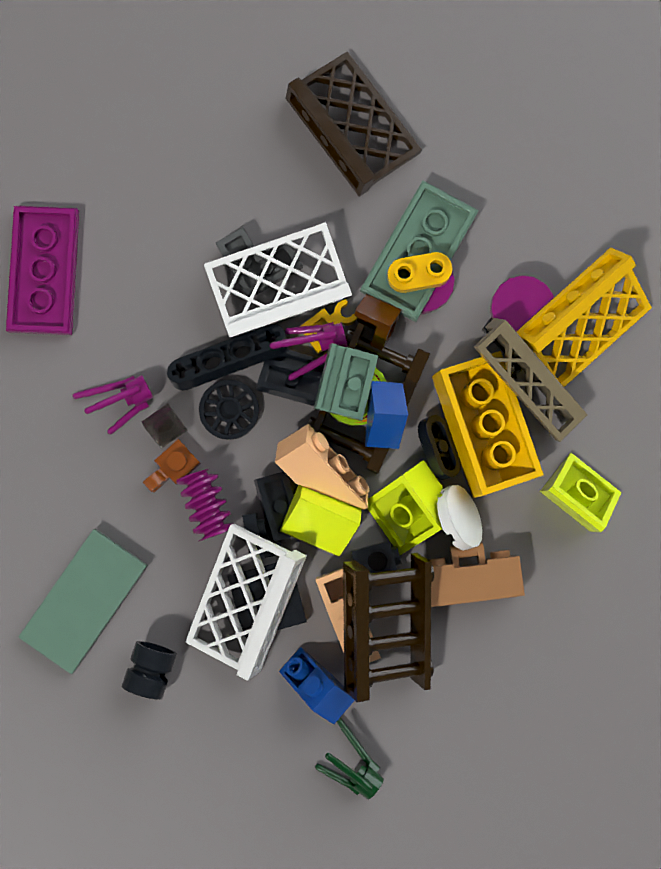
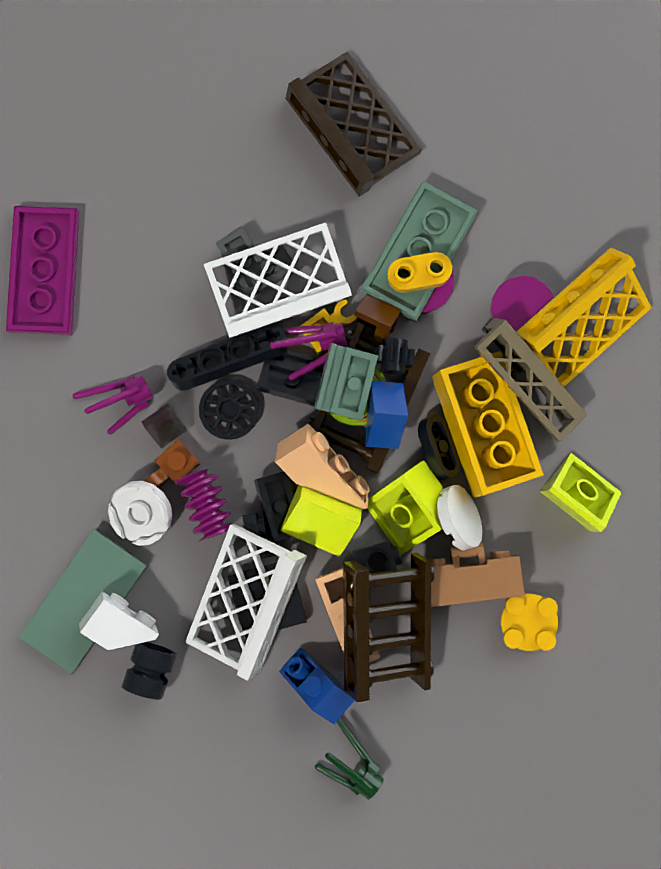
none -> white slope [79,592,159,650]
none -> white tile [108,481,172,546]
none -> black gear [374,338,415,375]
none -> yellow piece [500,593,558,651]

